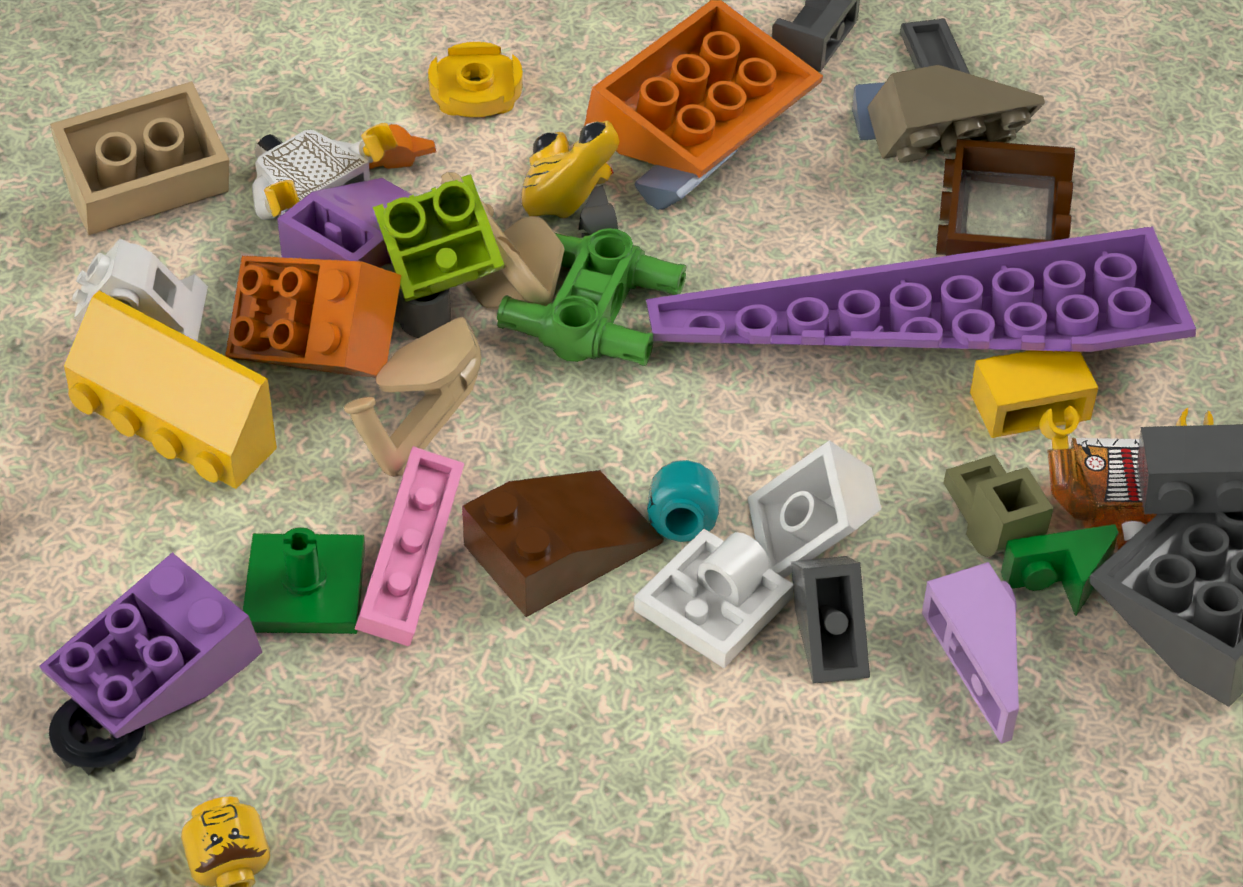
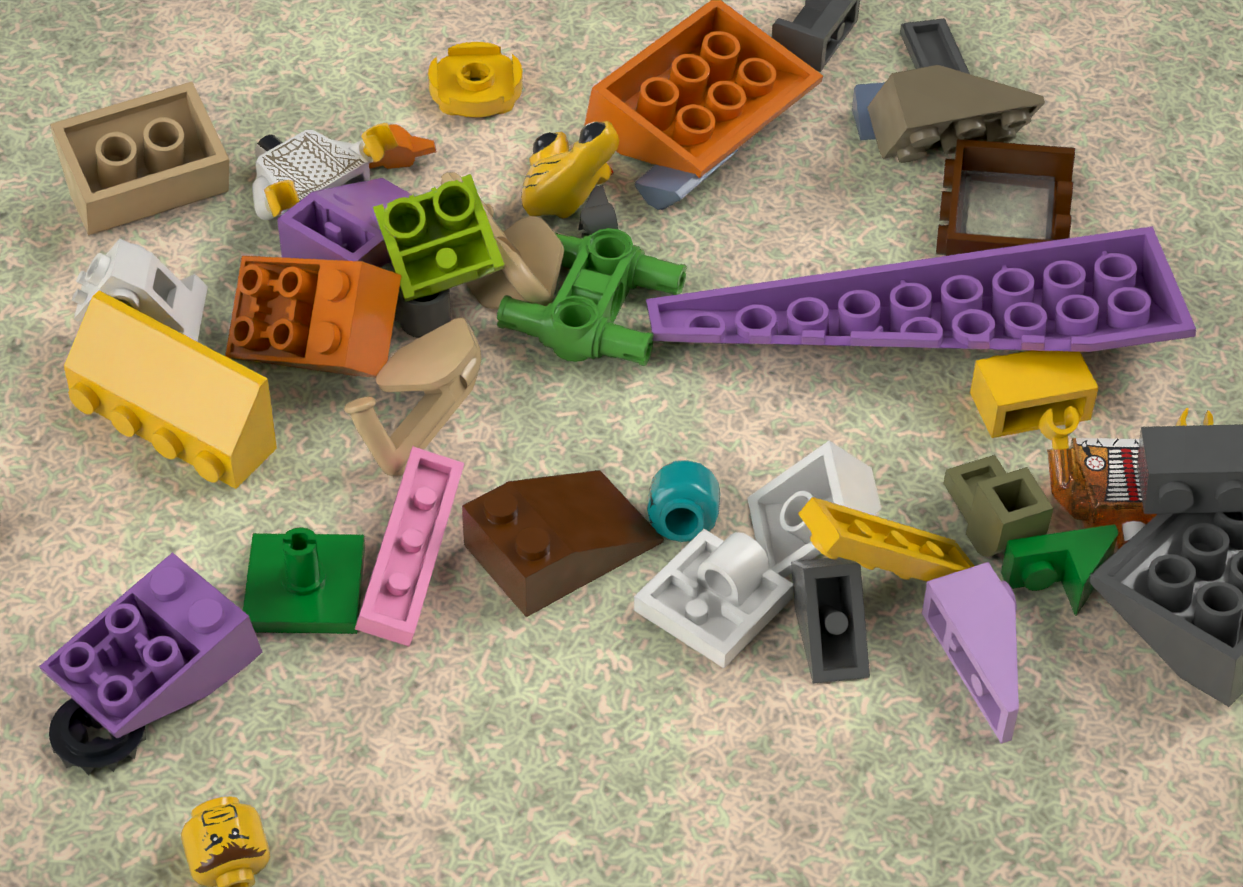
none -> yellow plate [798,497,974,582]

